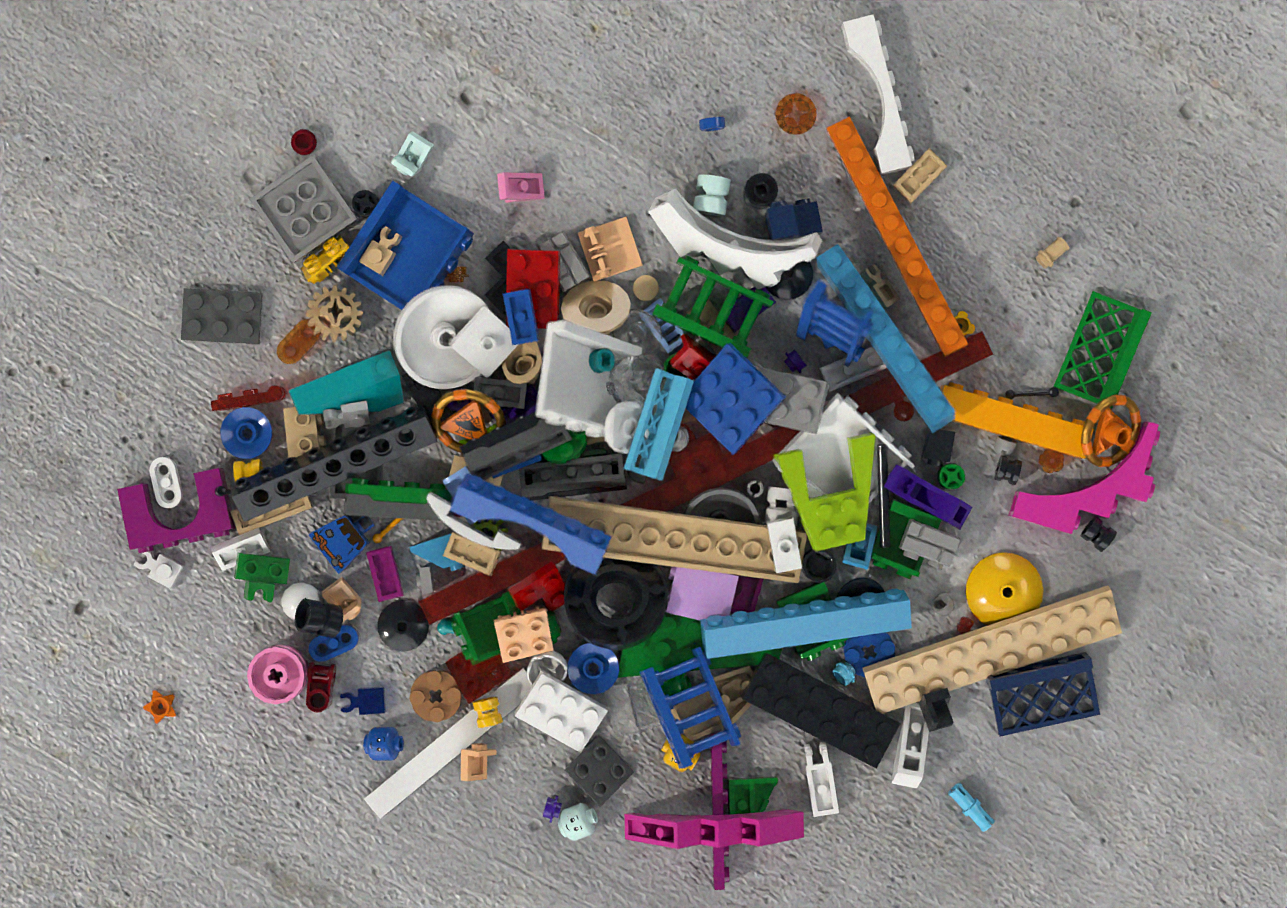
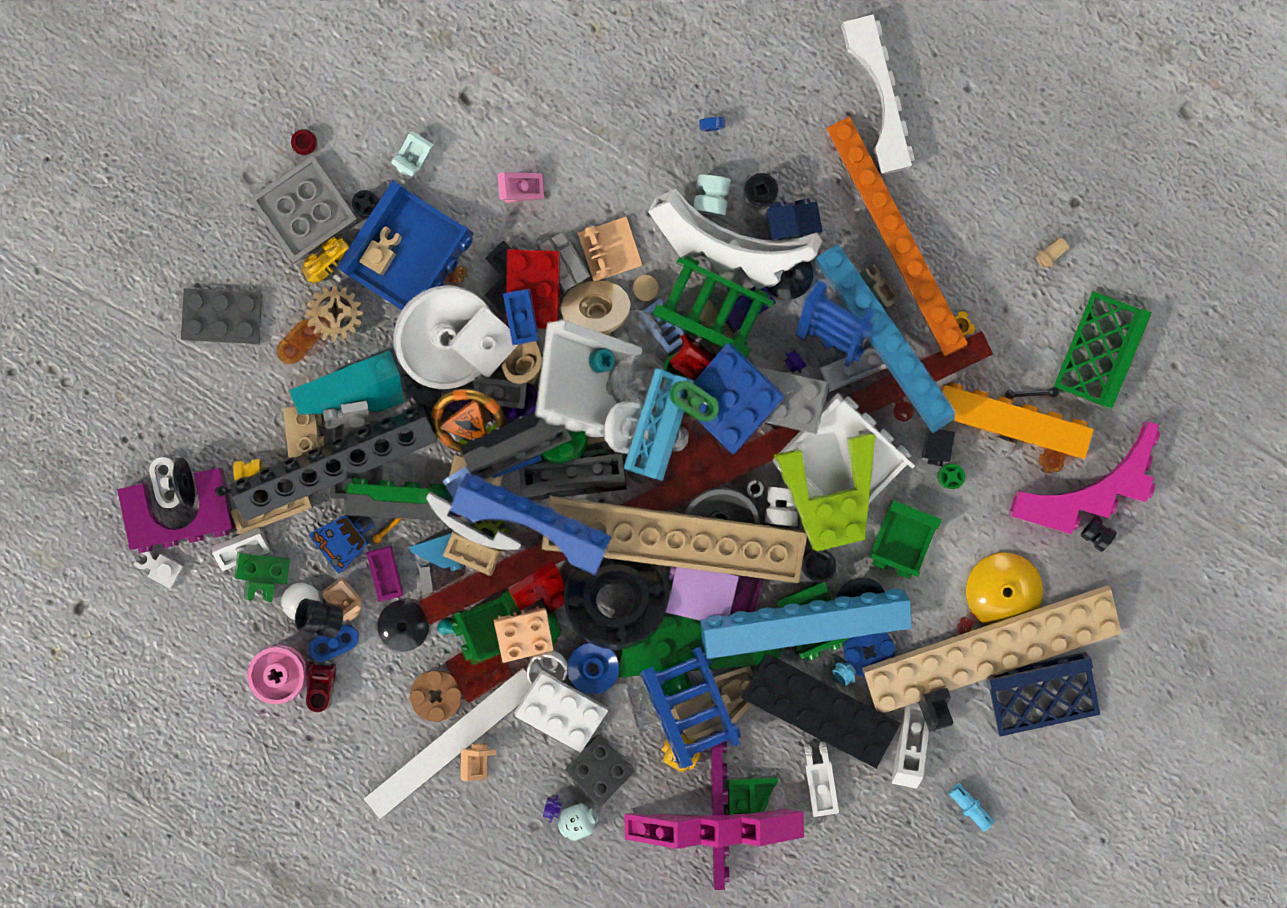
orange plate [143,690,176,724] -> none
clear red plate [210,385,287,412] -> none
blue dish [220,407,272,459] -> none
clear blue plate [340,687,386,715] -> none
blue head [363,727,404,761] -> none
yellow wheel [472,696,503,728] -> none
white plate [767,516,802,573] -> none
clear orange gear [775,93,817,135] -> none
dark azure slope [842,523,878,570] -> none
black bar [877,444,891,548] -> none
dark purple arch [884,464,973,530] -> none
tan plate [893,148,947,204] -> none
light grey brick [899,519,960,570] -> none
light grey hinge [931,593,954,616] -> none
black wheel [994,455,1022,485] -> none
orange piece [1081,395,1141,467] -> none
none -> black dish [168,457,195,509]
none -> green plate [669,381,719,422]

